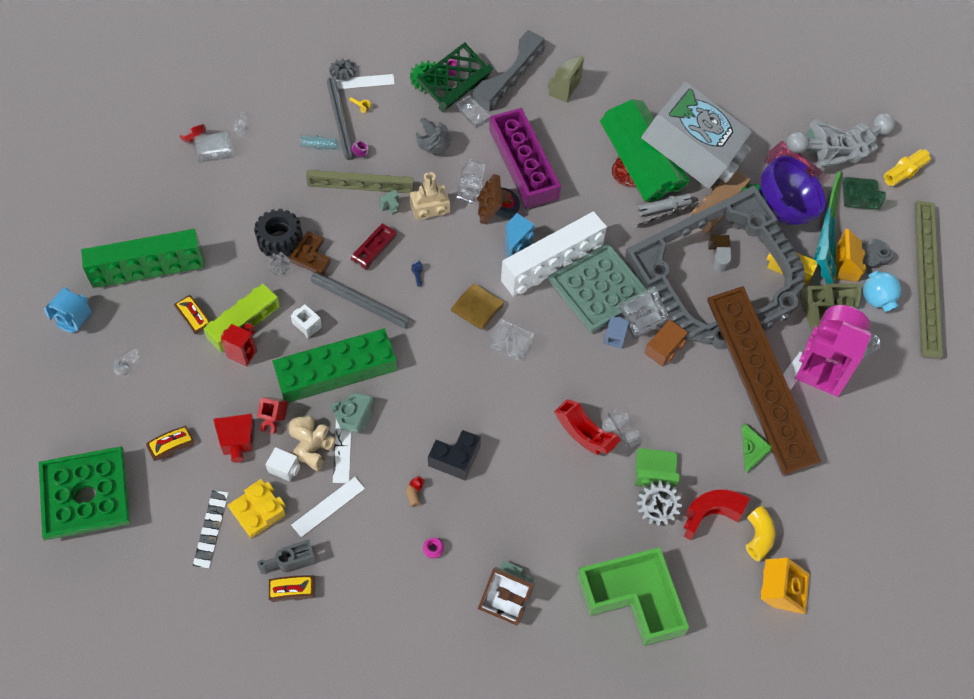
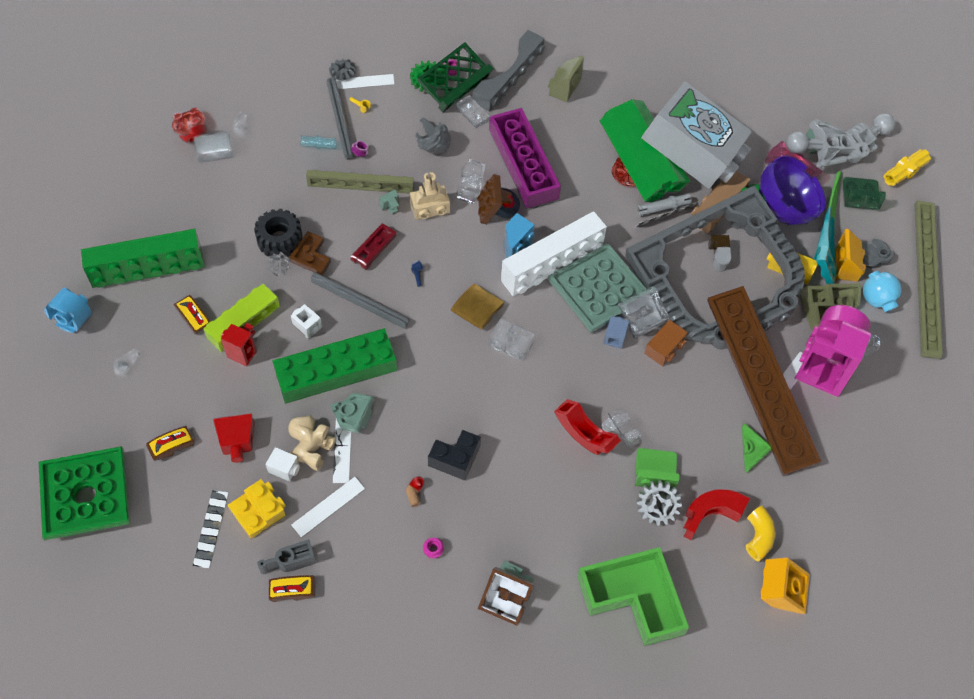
red brick [257,397,288,434] -> none
none -> clear red dish [172,107,205,134]

